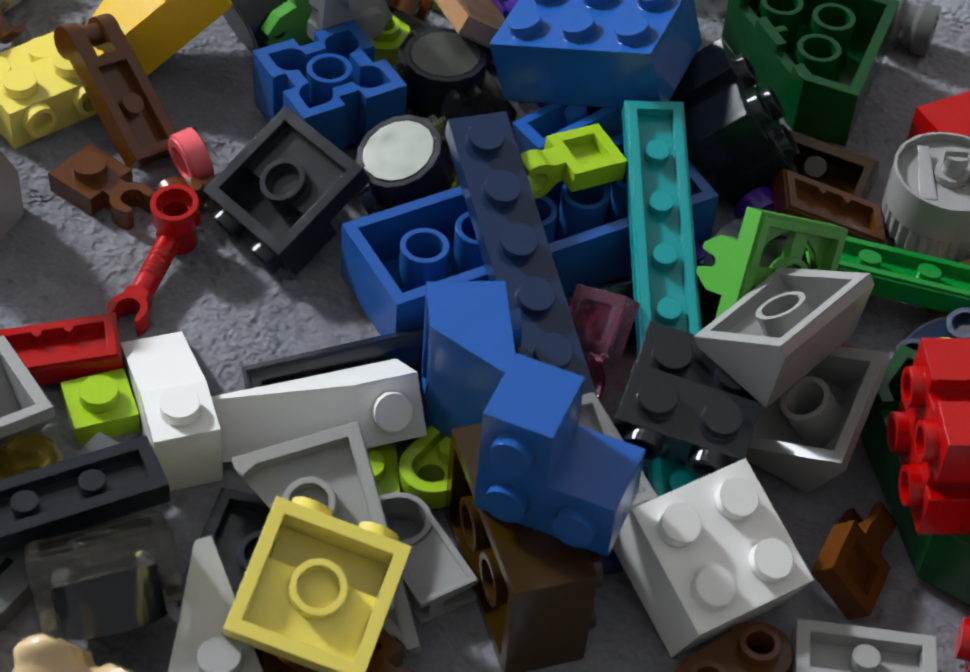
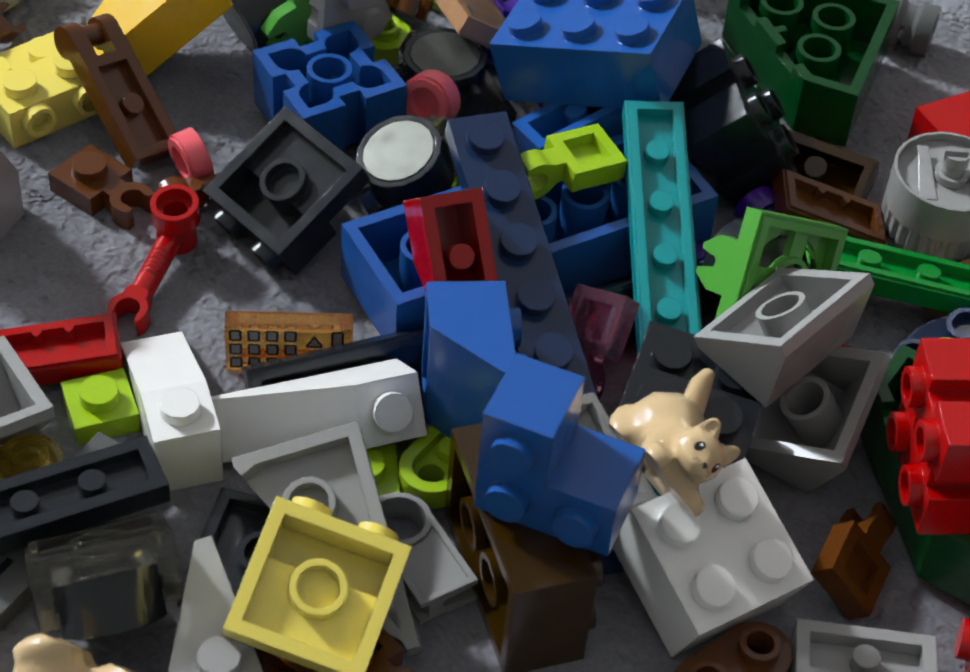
none -> clear orange tile [224,311,353,370]
none -> red slope [403,187,498,293]
none -> coral tile [406,69,461,129]
none -> tan animal [609,368,741,517]

